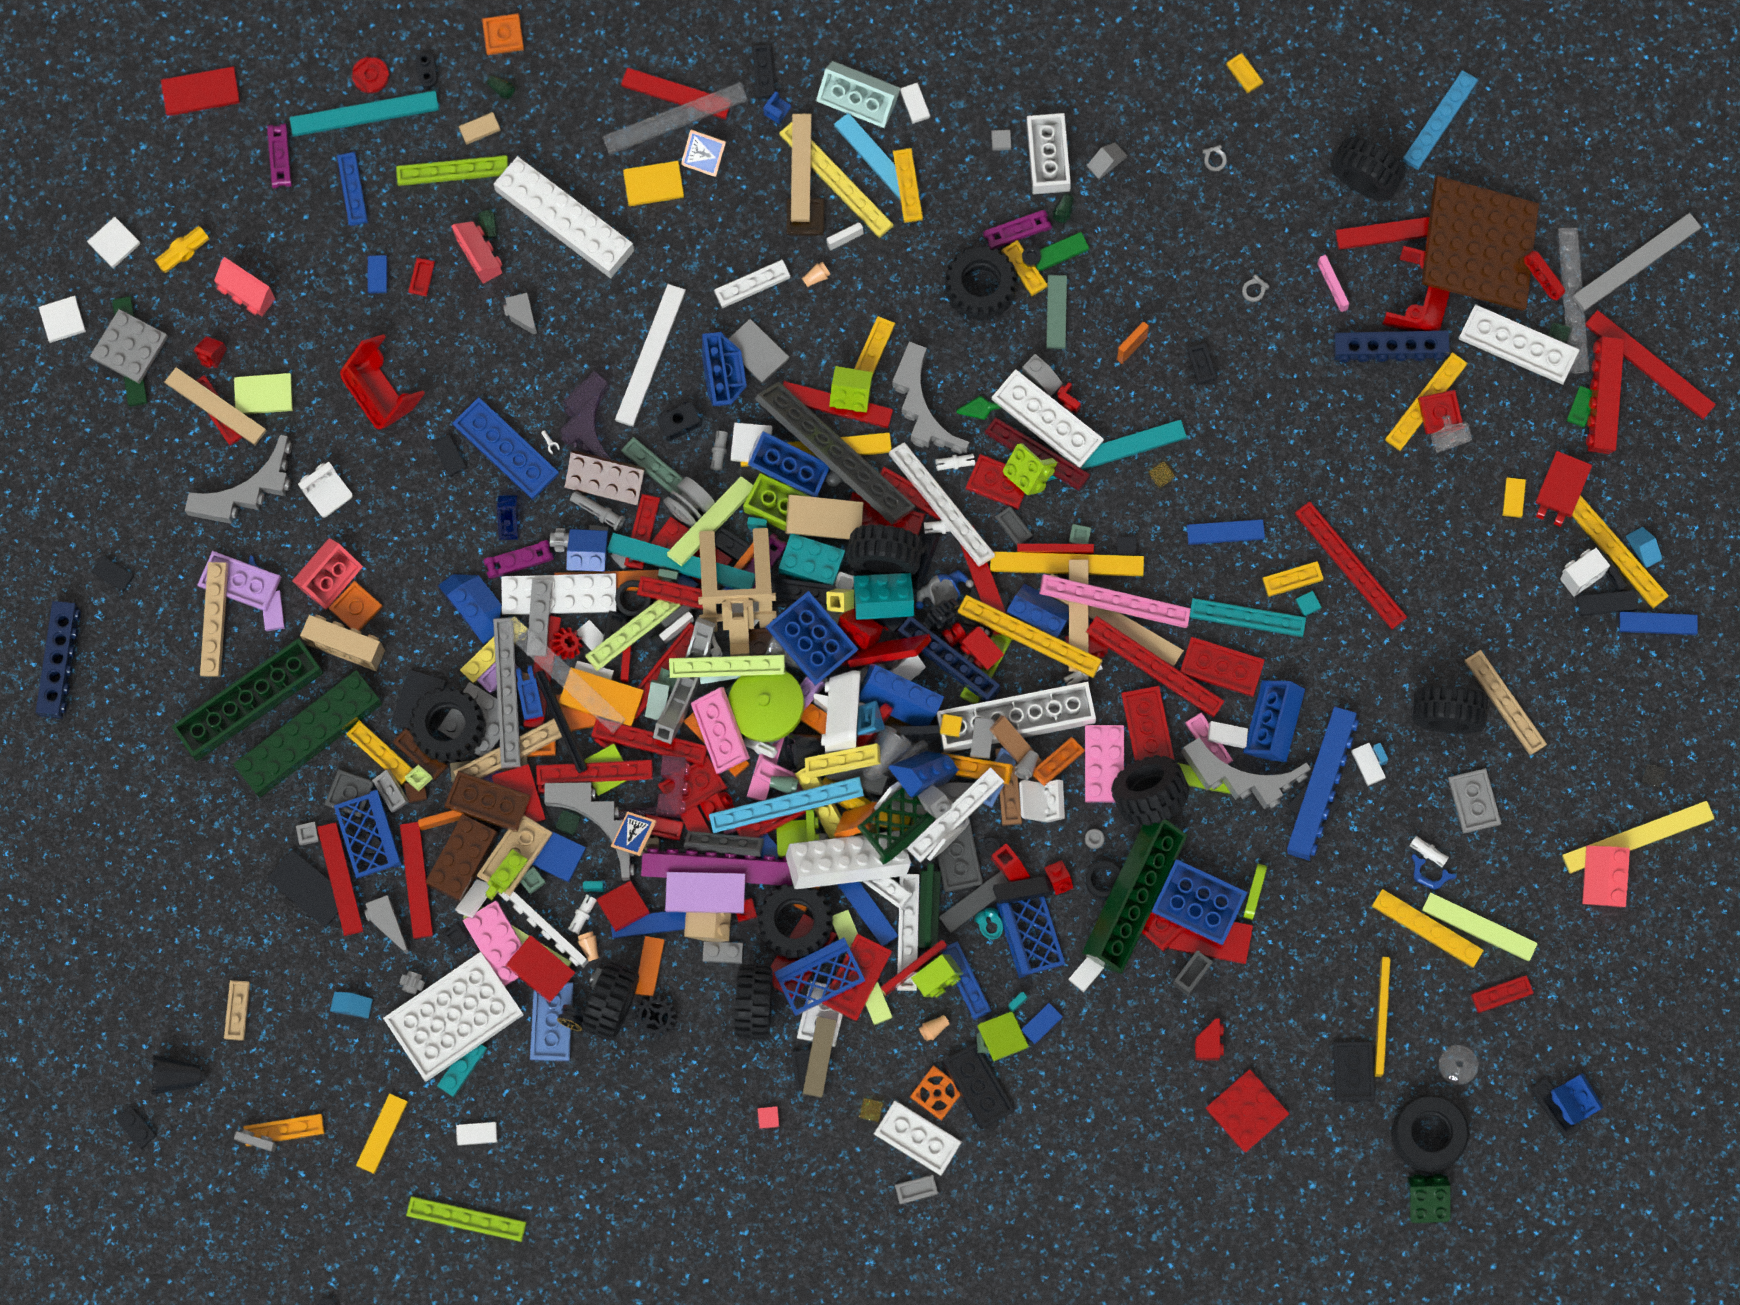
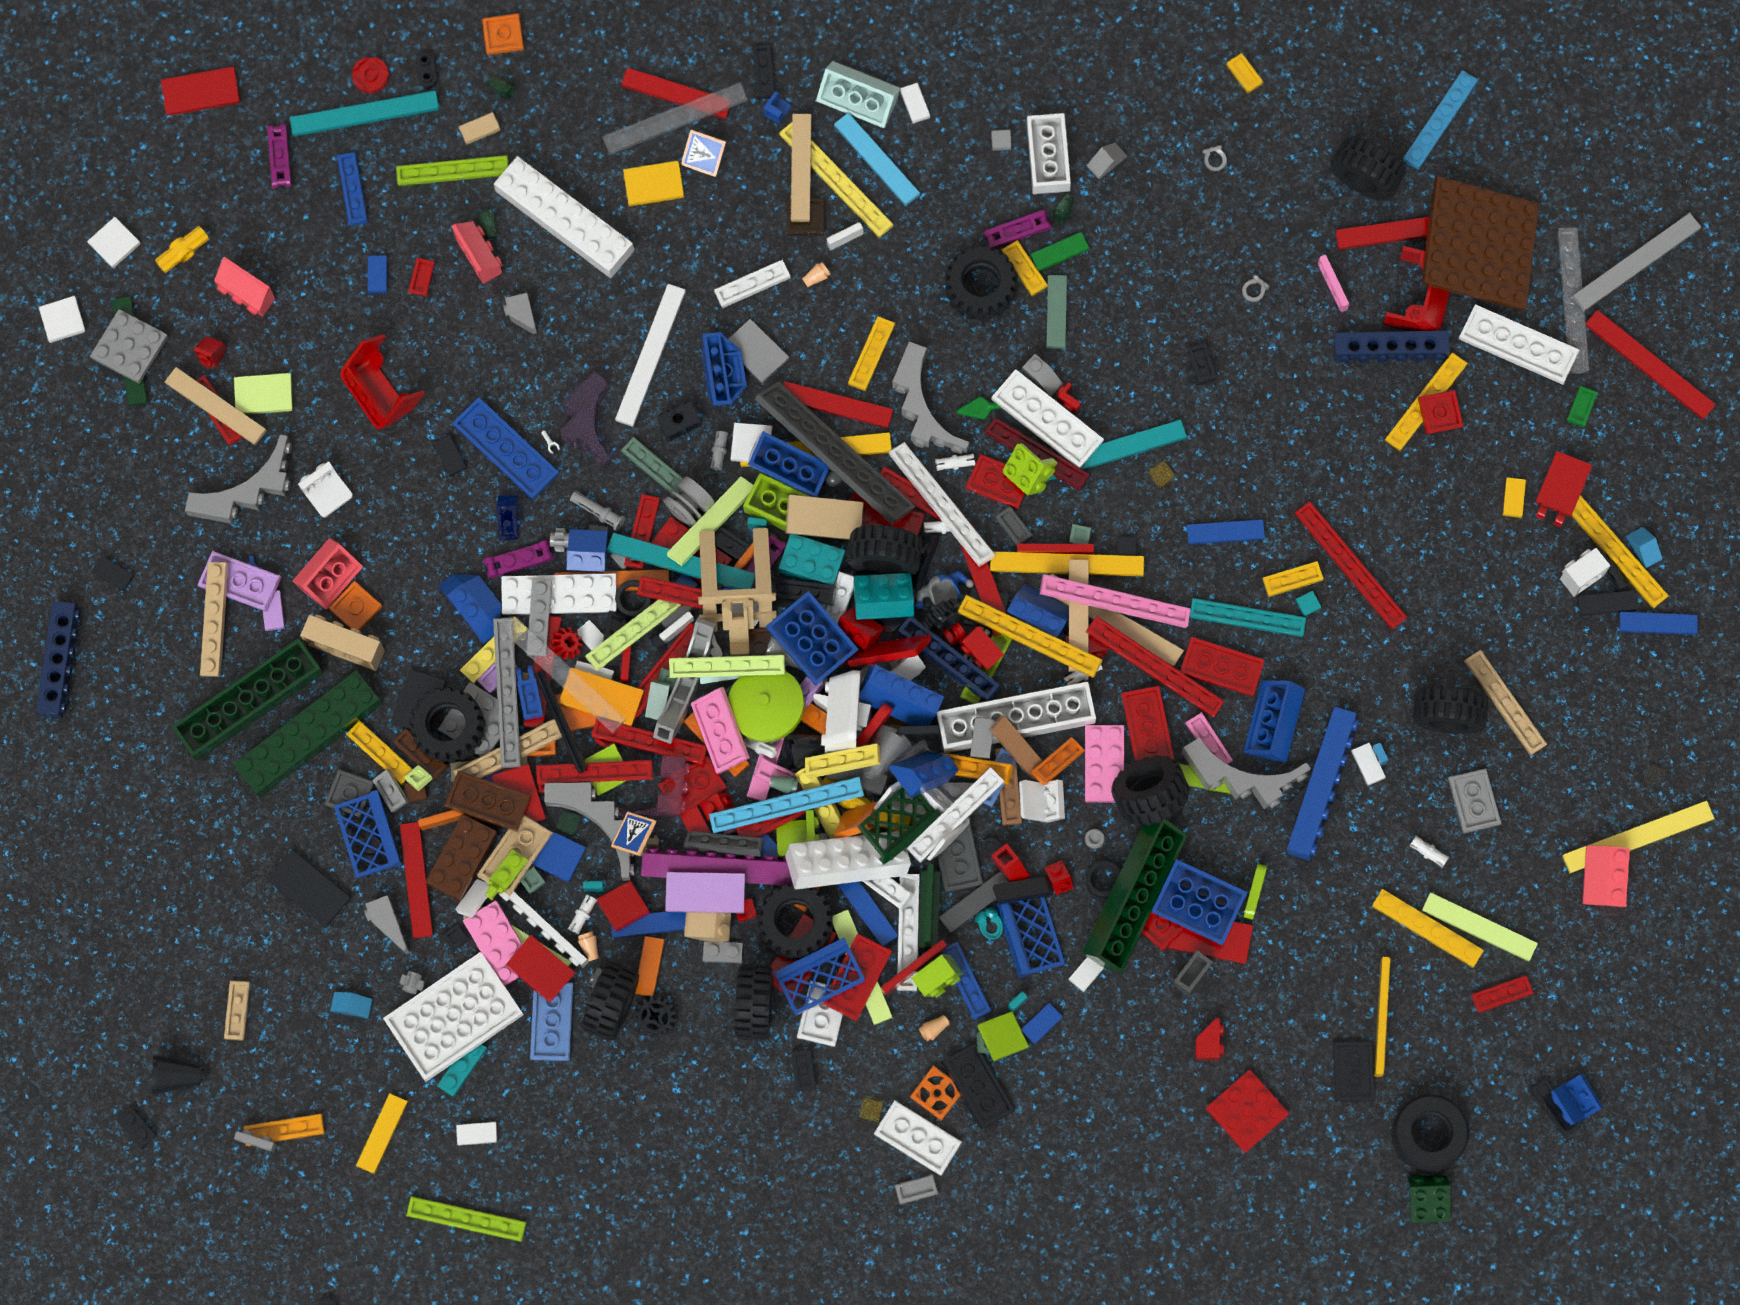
light grey plate [296,822,319,846] -> none
red tile [317,822,363,936] -> none
black wheel [557,1004,585,1031] -> none
plate [564,450,646,505] -> none
red tile [645,814,684,841] -> none
sand green plate [658,569,680,584] -> none
coral tile [758,1107,779,1129] -> none
dark tan tile [802,1016,837,1098] -> none
light yellow brick [826,588,854,612] -> none
lime brick [829,366,873,413] -> none
dark azure slope [857,701,885,735] -> none
yellow tile [893,148,923,223] -> none
light grey brick [918,785,952,819] -> none
yellow tile [940,714,962,737] -> none
light grey cone [1015,750,1039,780] -> none
black tile [1022,247,1041,267] -> none
orange tile [1117,322,1149,364] -> none
white tile [1207,721,1248,748] -> none
blue helmet [1411,854,1456,890] -> none
clear plate [1430,415,1472,453] -> none
clear dish [1439,1045,1478,1085] -> none
red beam [1524,251,1565,300] -> none
clear green tile [1548,322,1572,344] -> none
red brick [1586,337,1624,454] -> none

